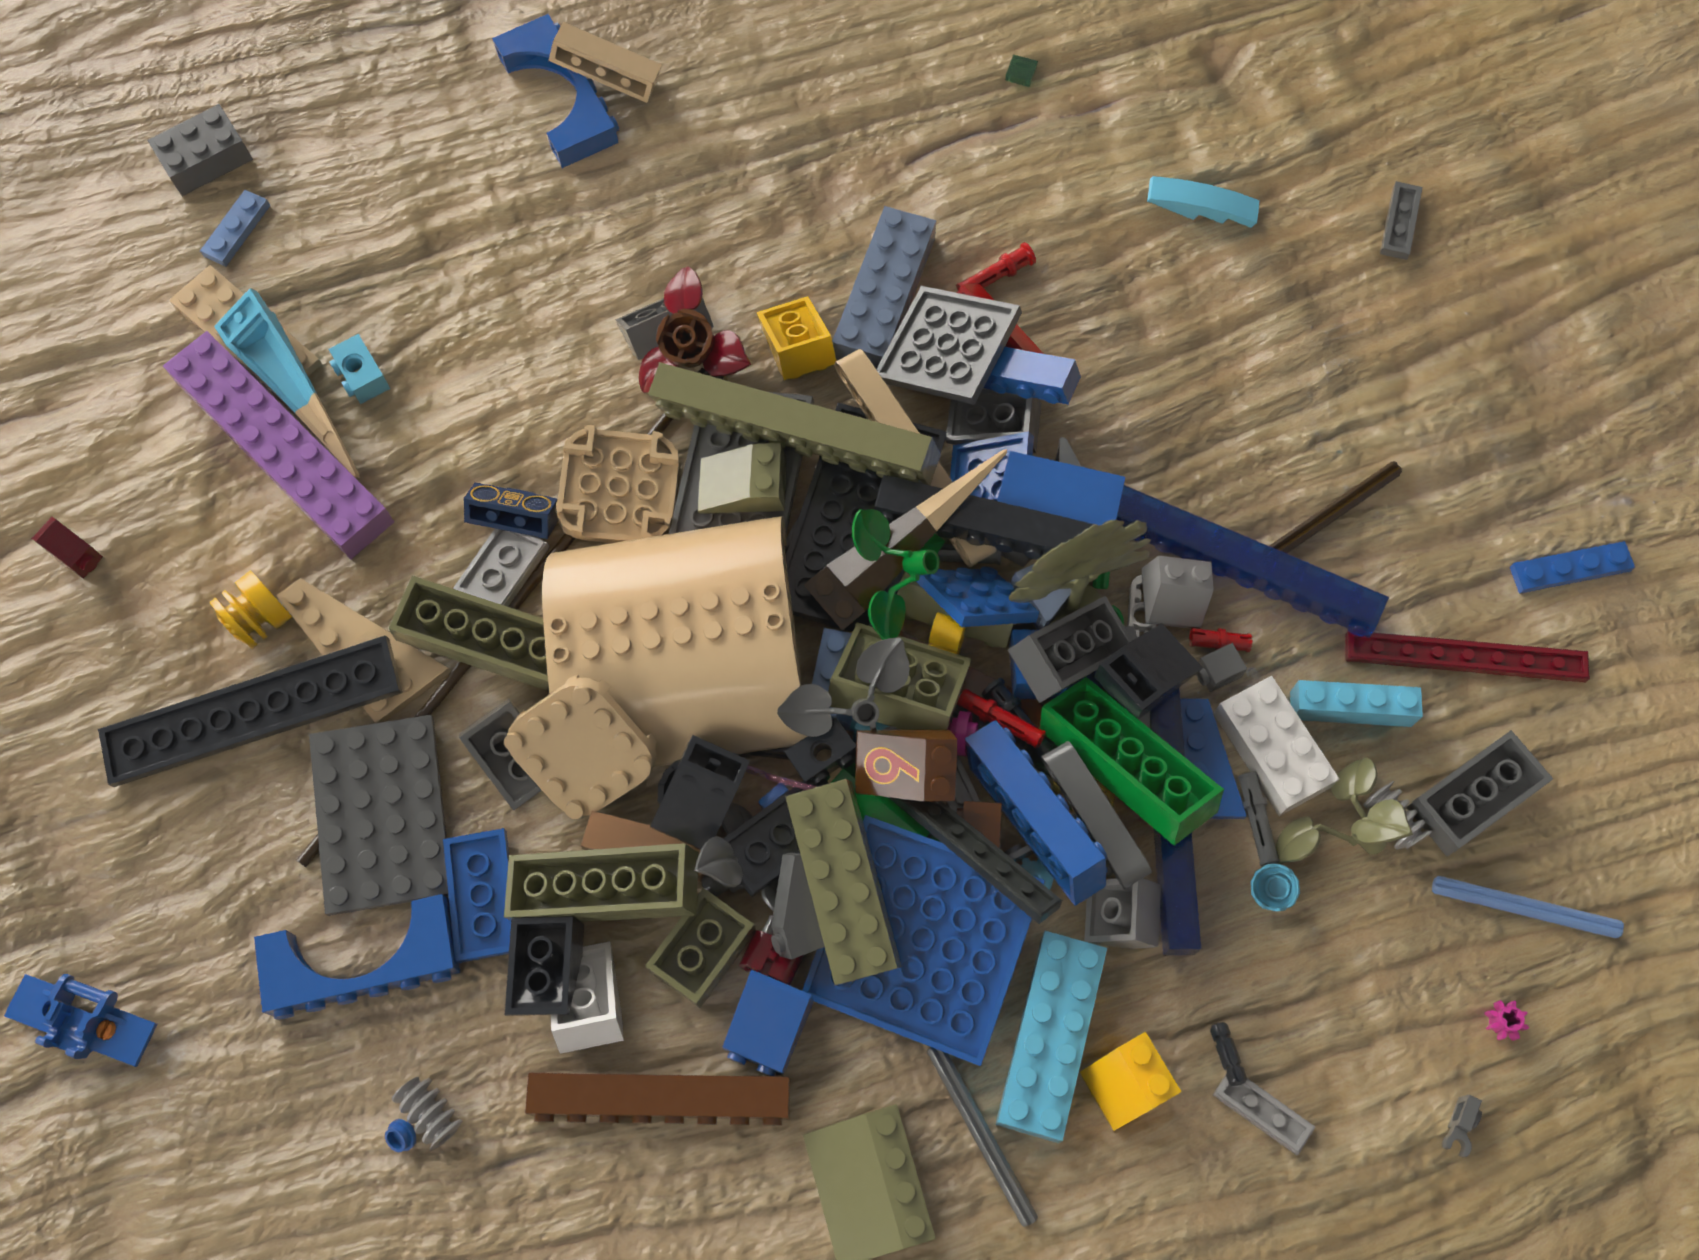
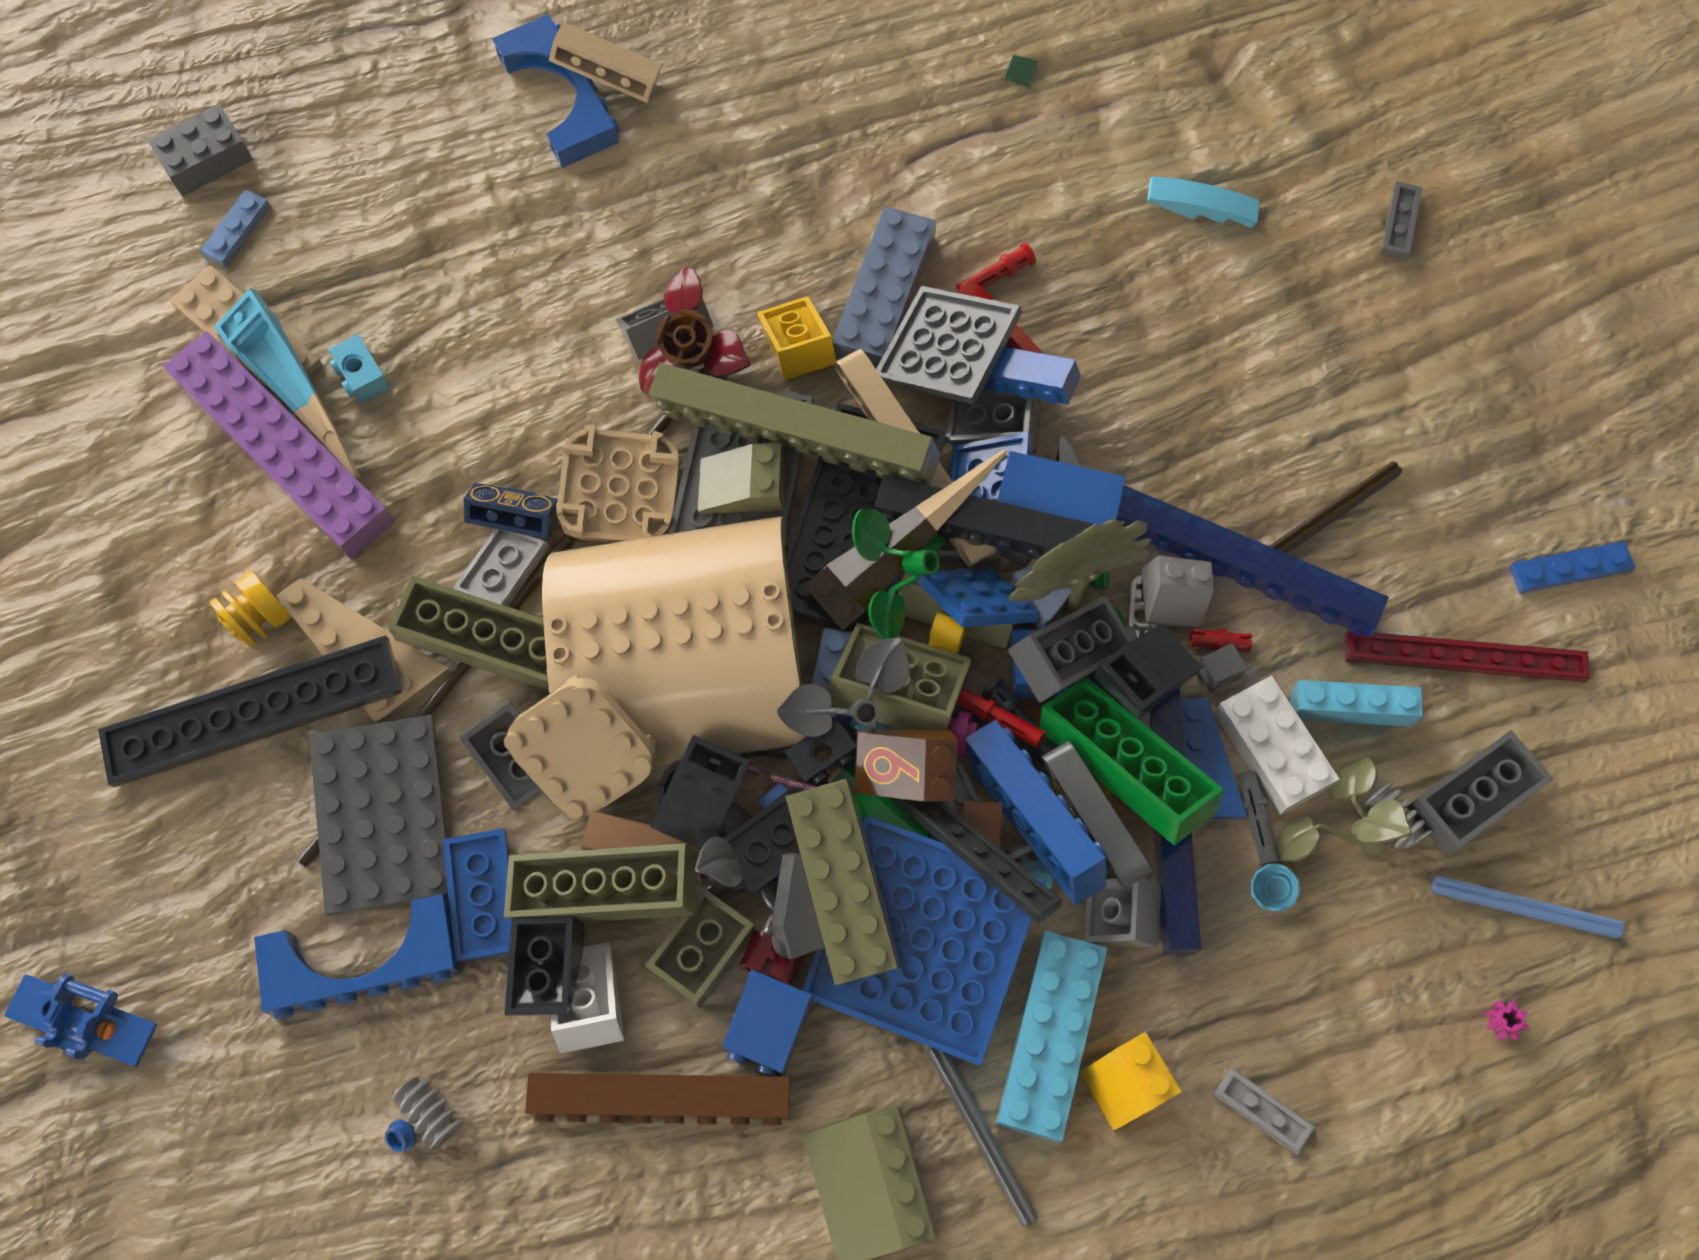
dark red slope [31,516,103,579] -> none
black axle [1210,1022,1247,1086] -> none
dark grey plate [1442,1095,1482,1158] -> none

